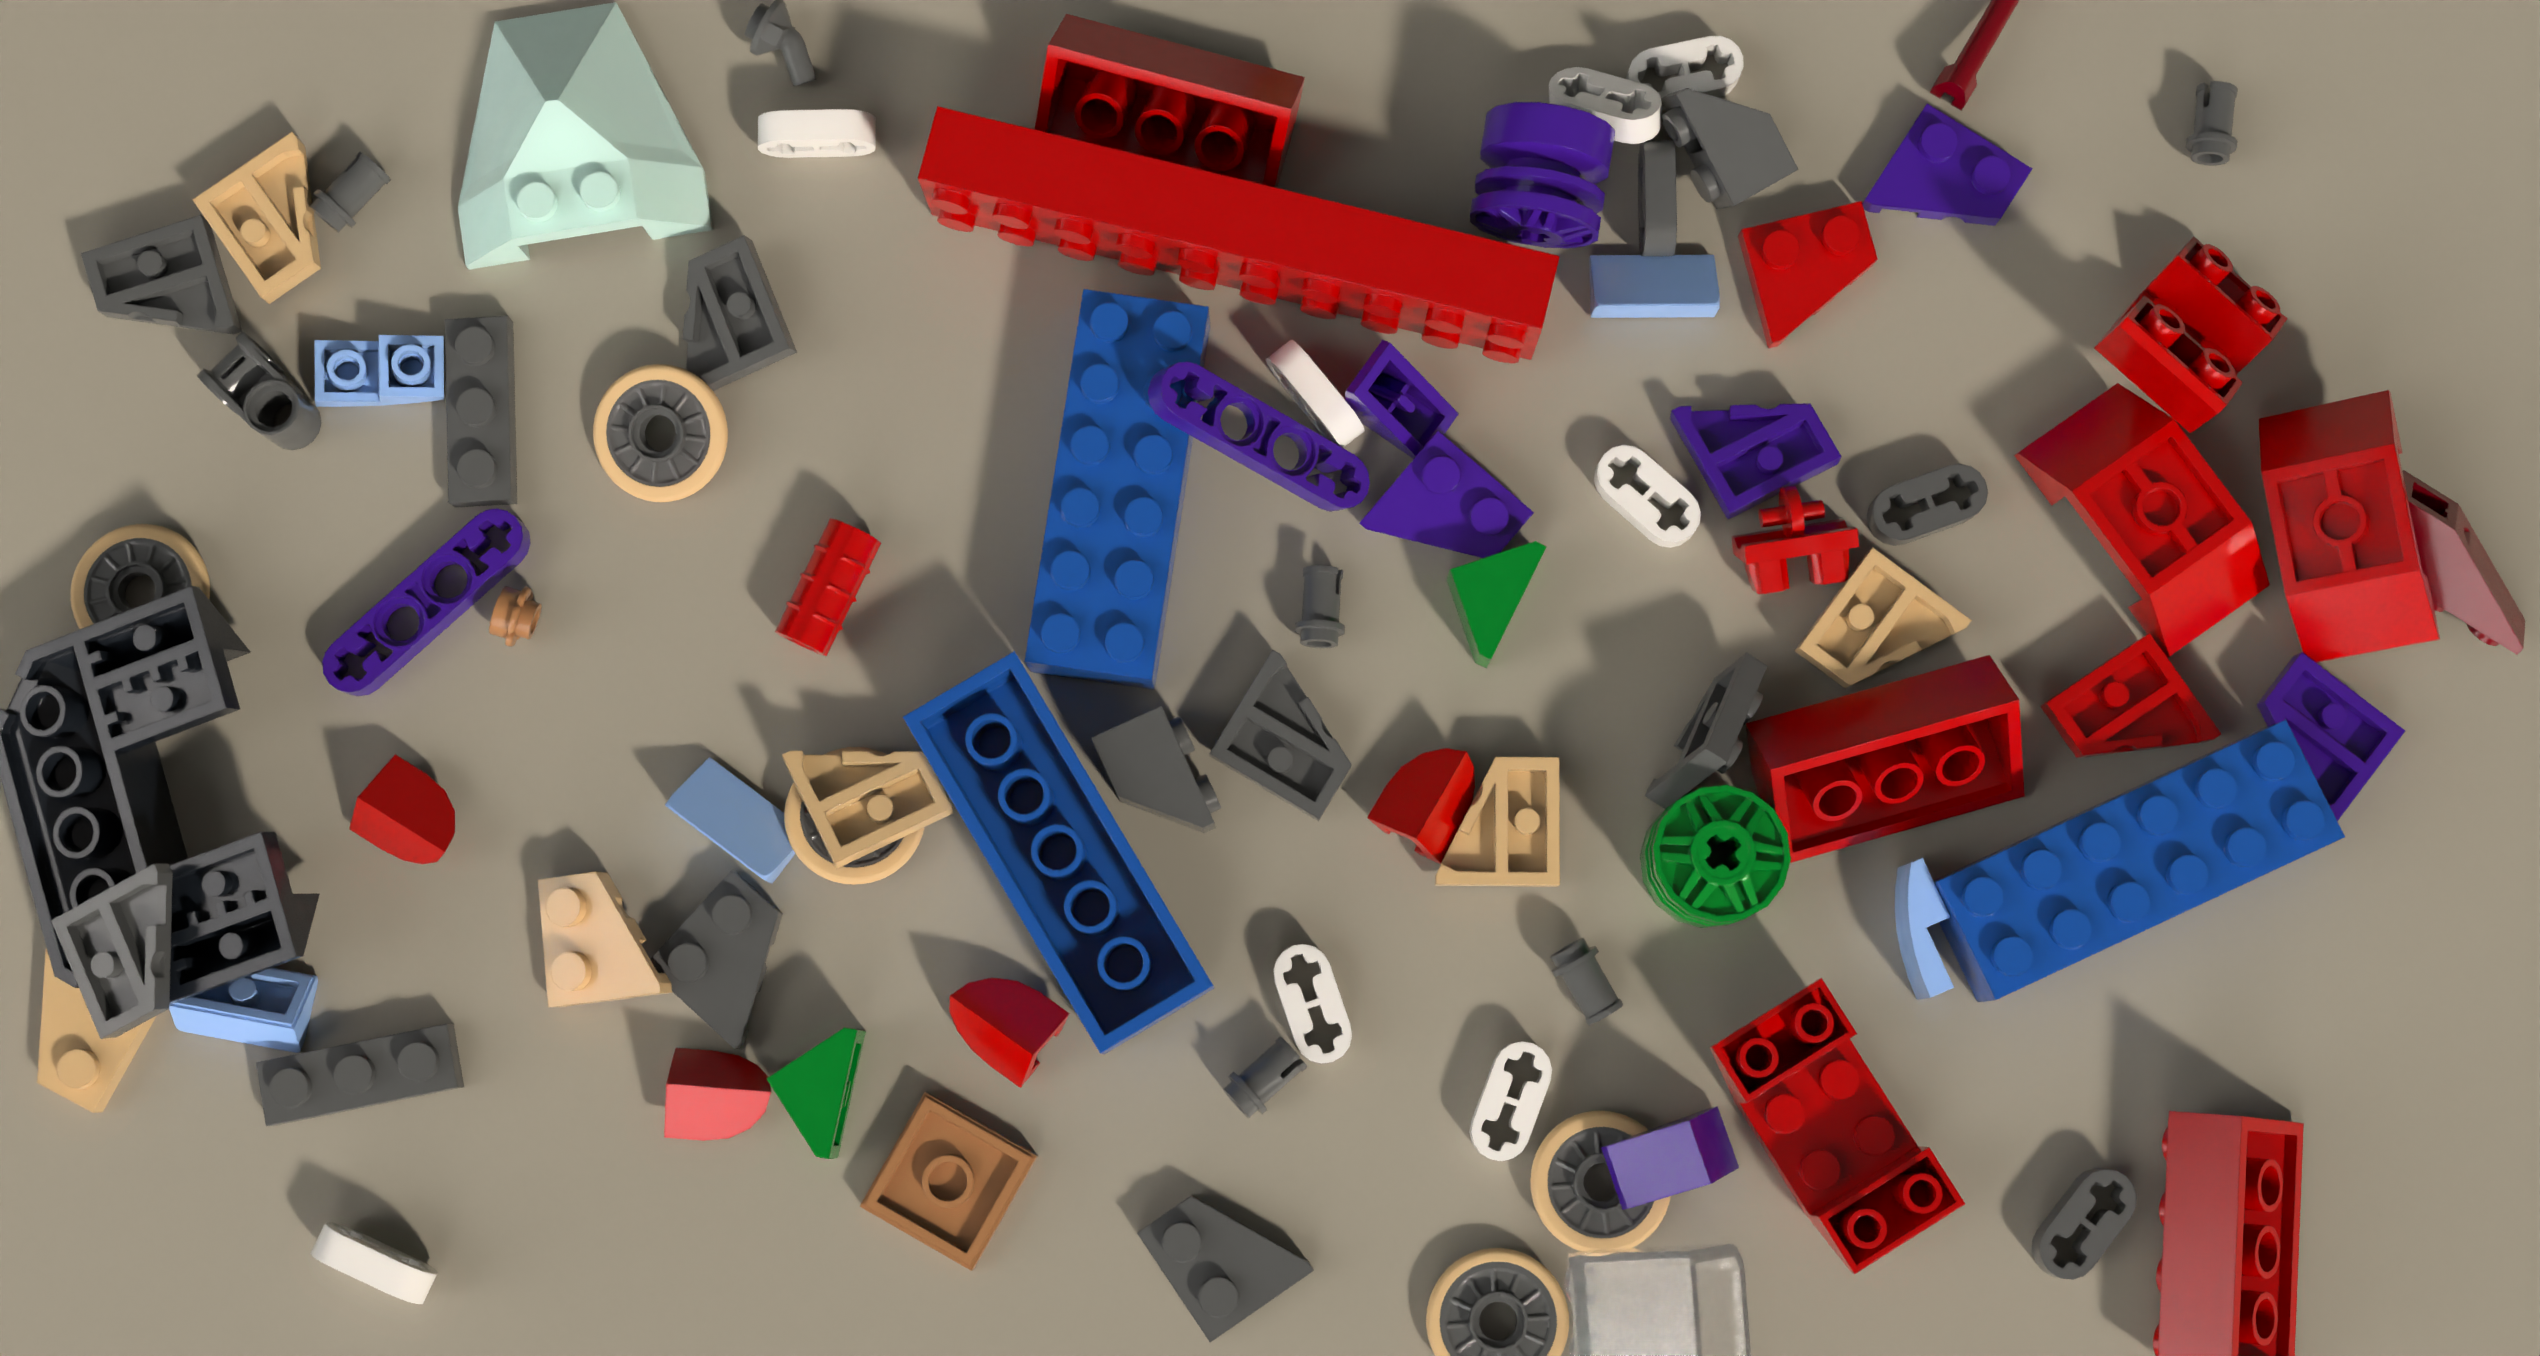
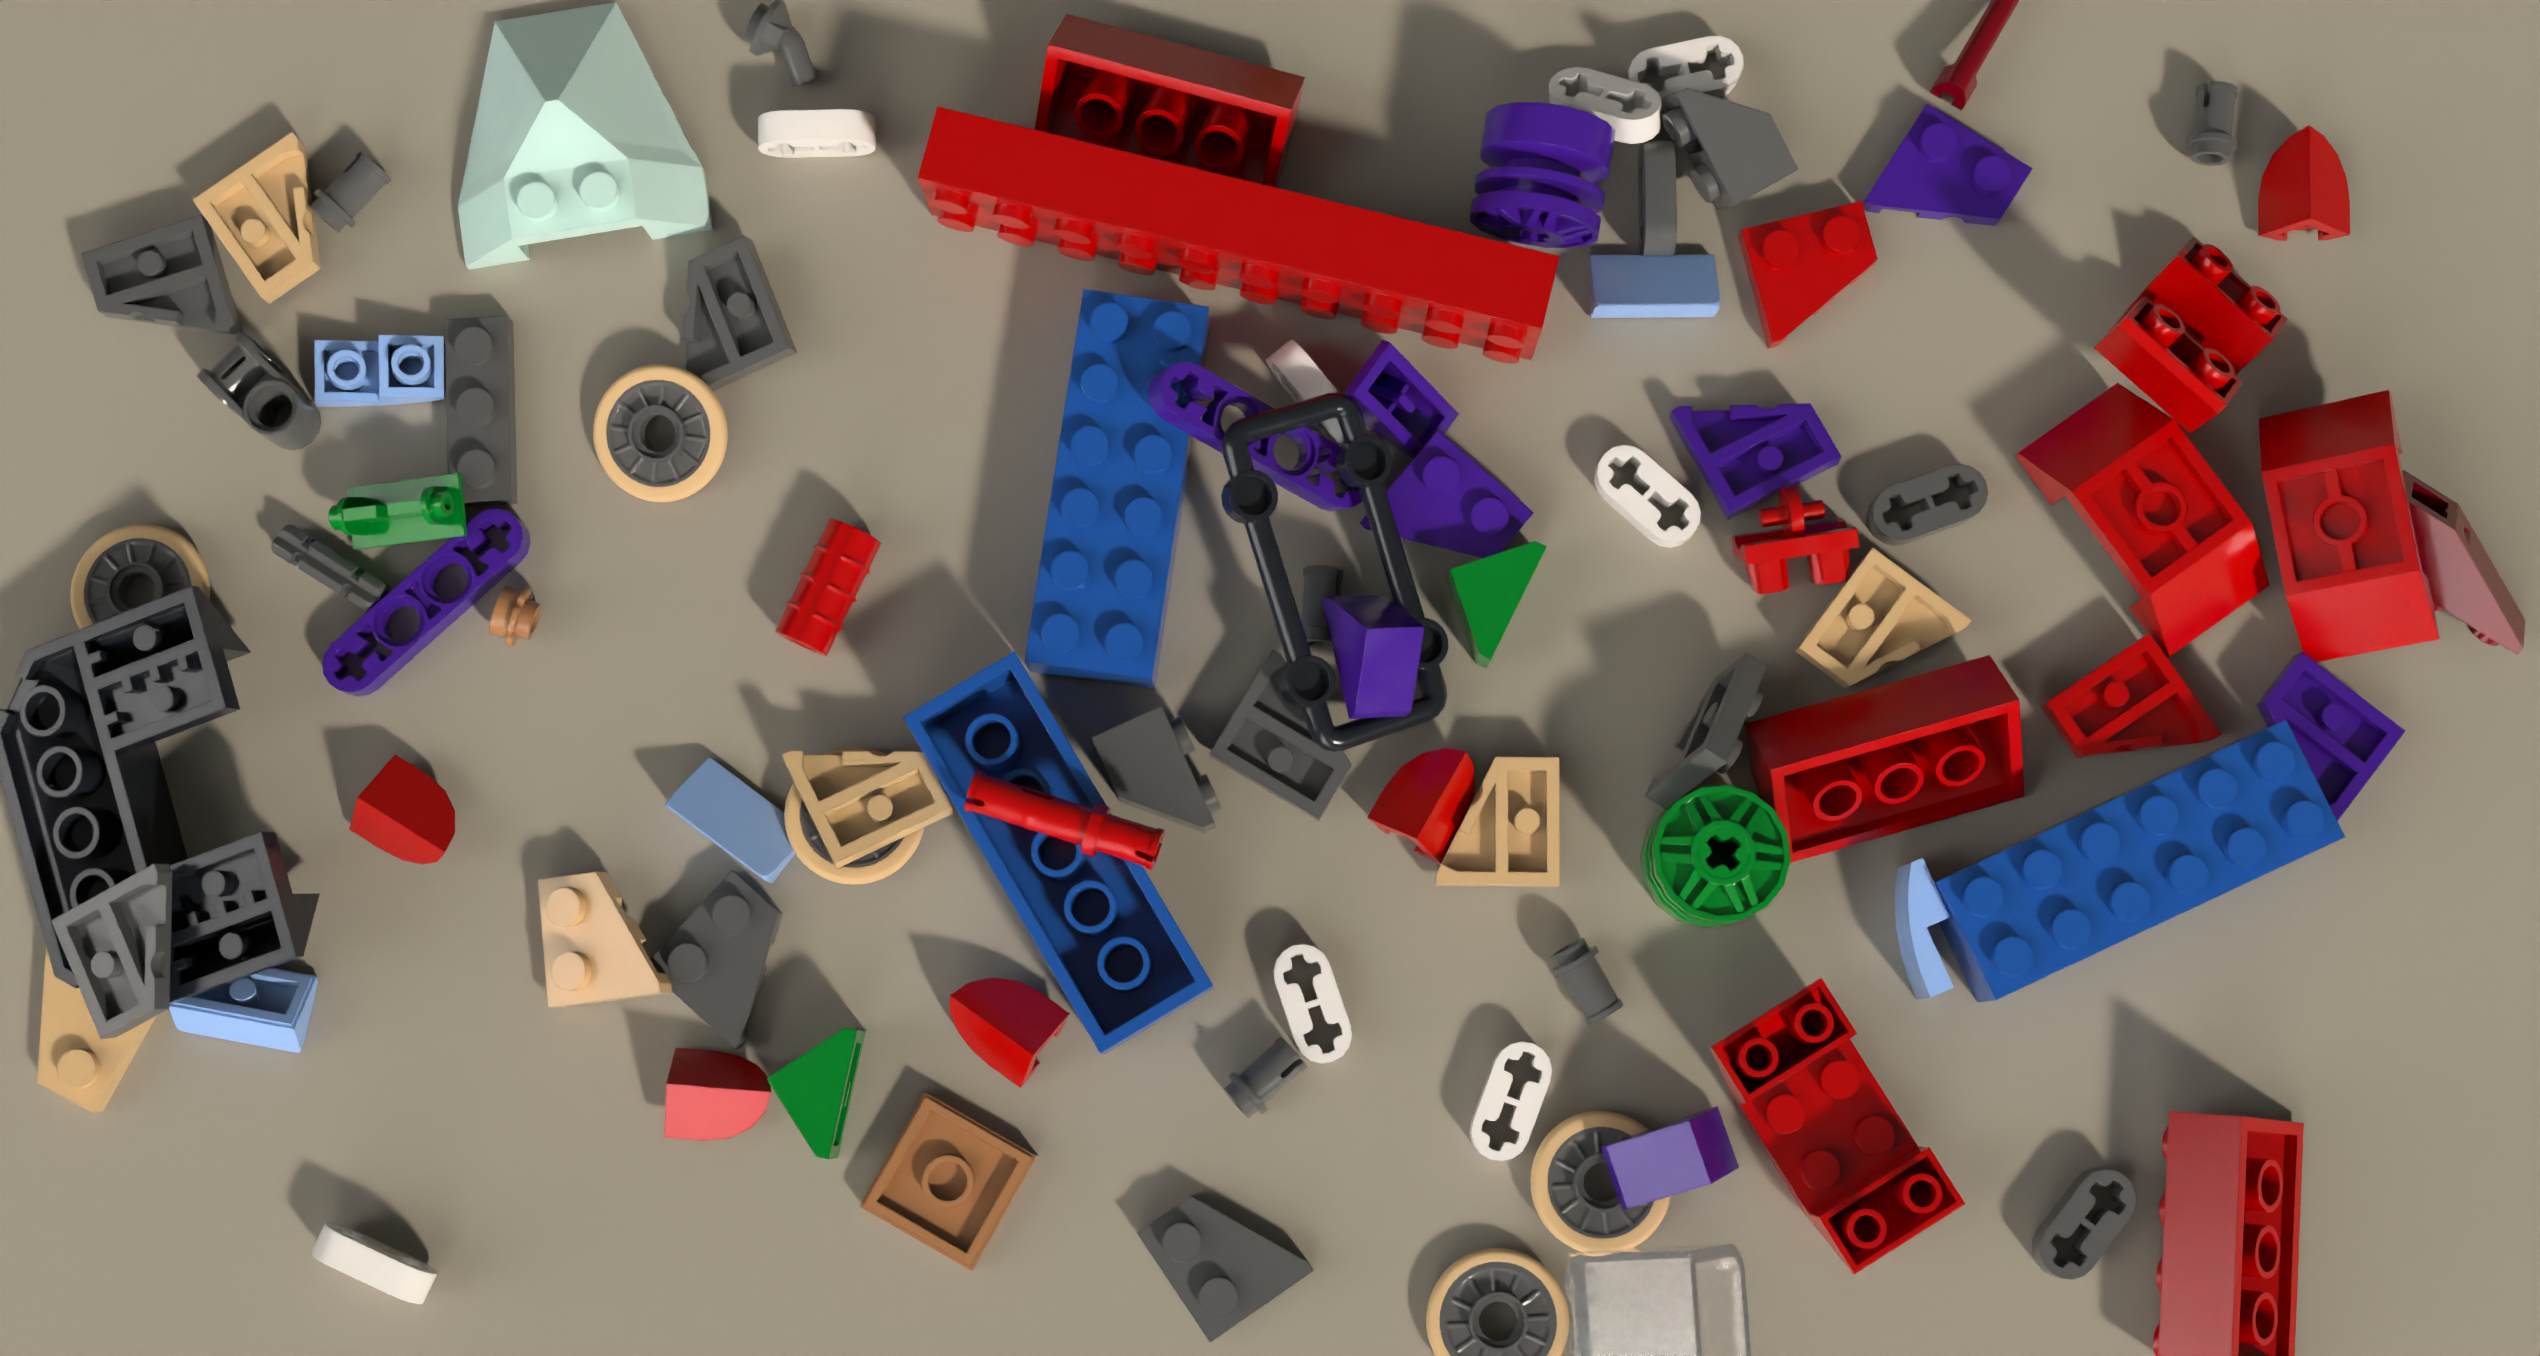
dark grey plate [256,1024,464,1126] -> none
none -> dark grey axle [271,524,391,612]
none -> green hinge [328,473,468,550]
none -> red pin [964,770,1165,870]
none -> black bar [1221,392,1448,752]
none -> dark purple slope [1322,594,1425,719]
none -> red brick [2258,125,2350,241]

